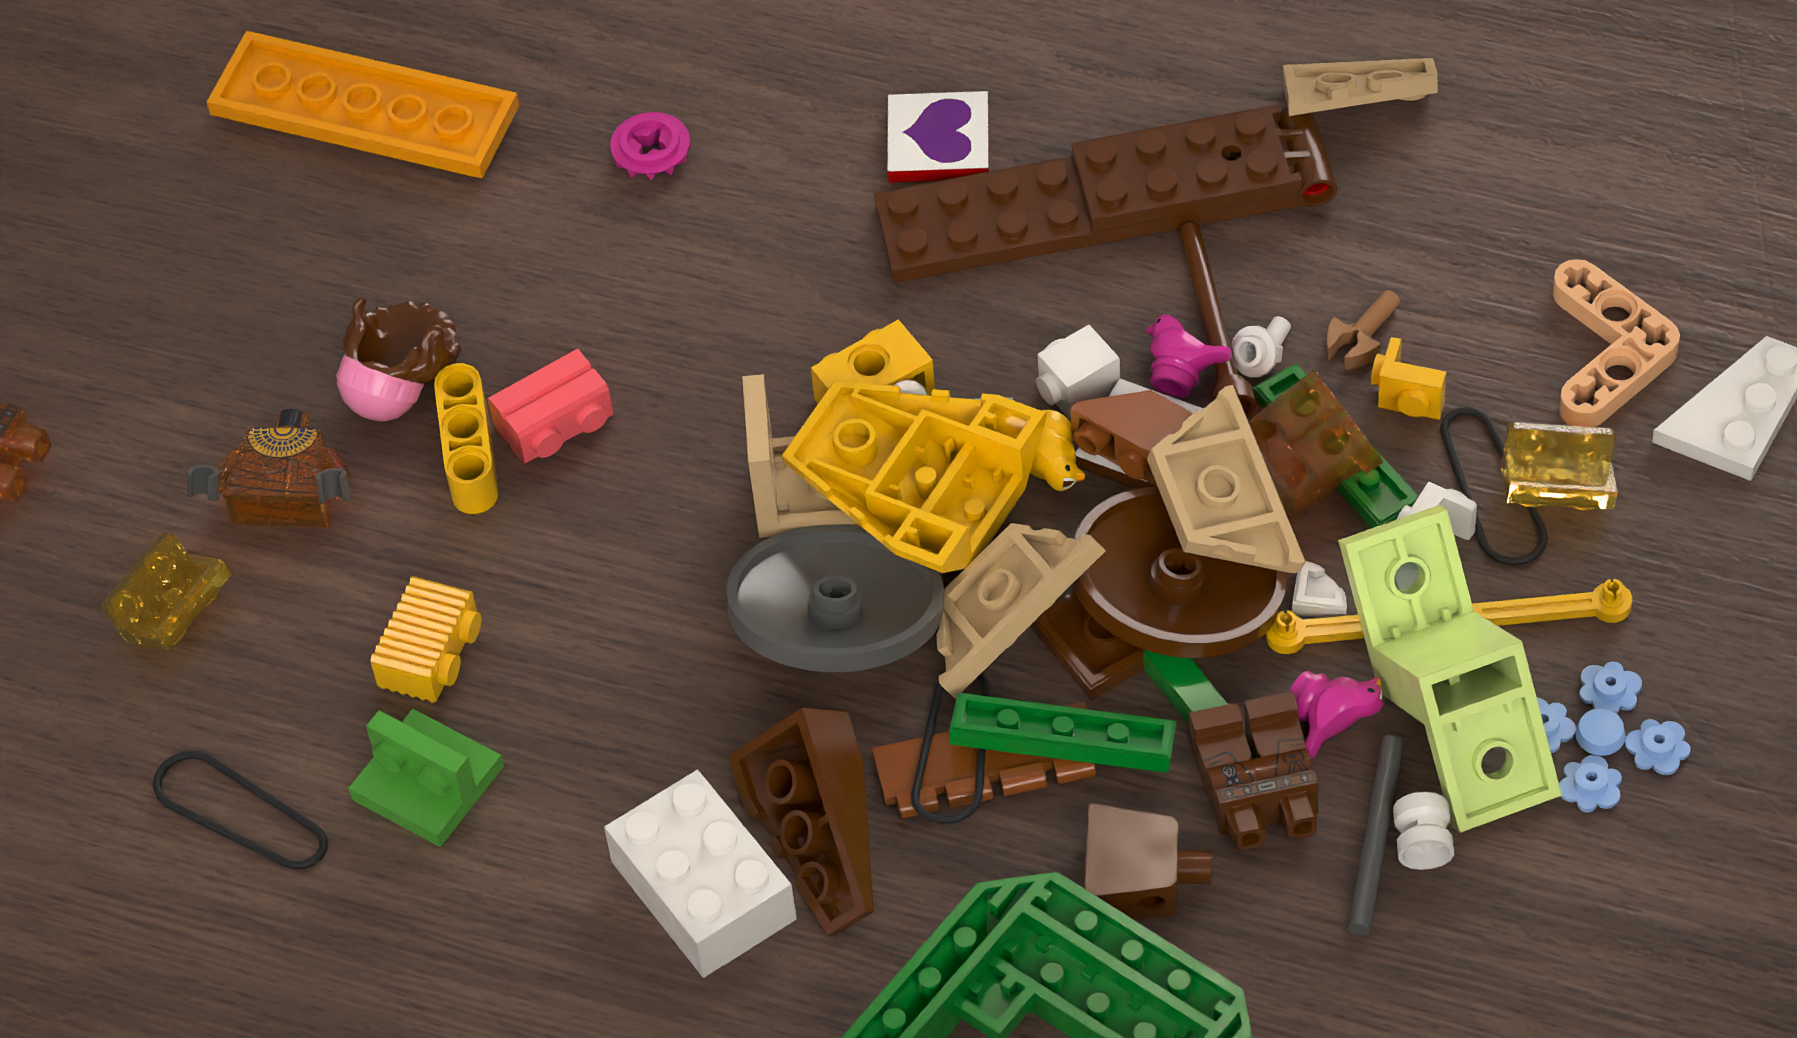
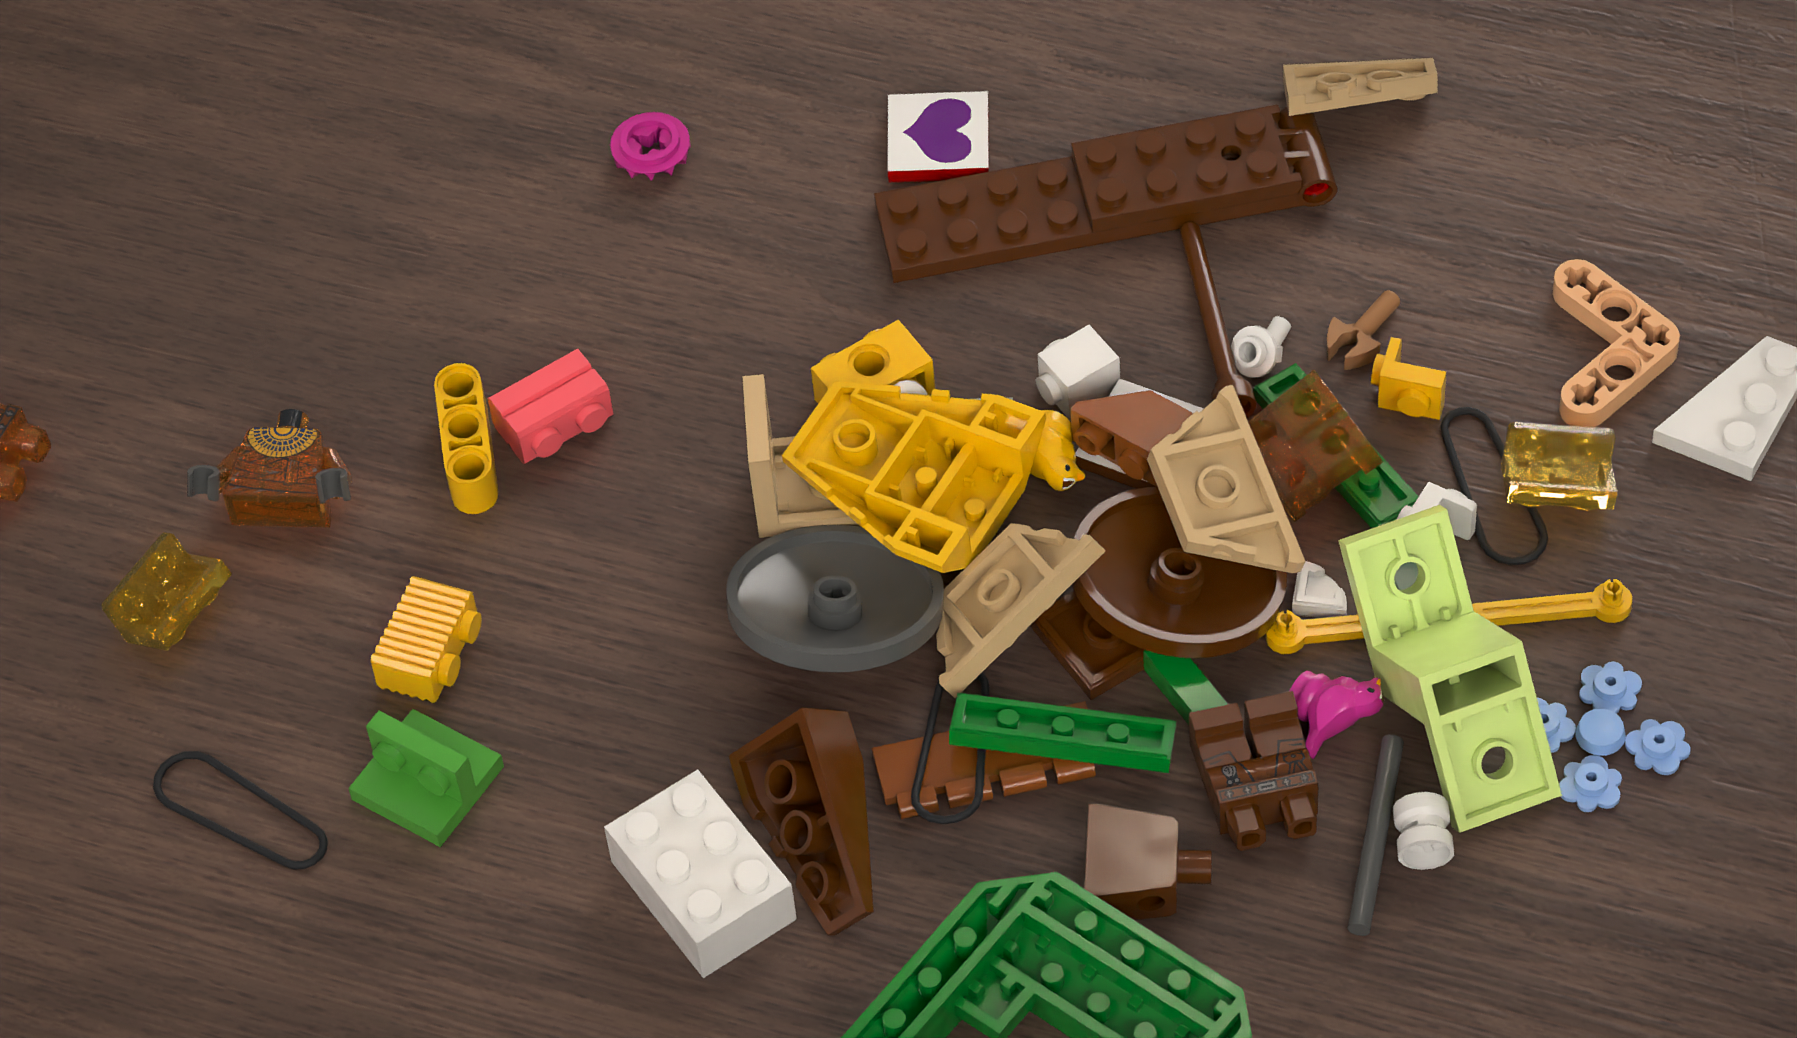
light orange plate [207,31,519,179] -> none
reddish brown hair [336,297,461,422] -> none
dark pink animal [1146,314,1232,398] -> none

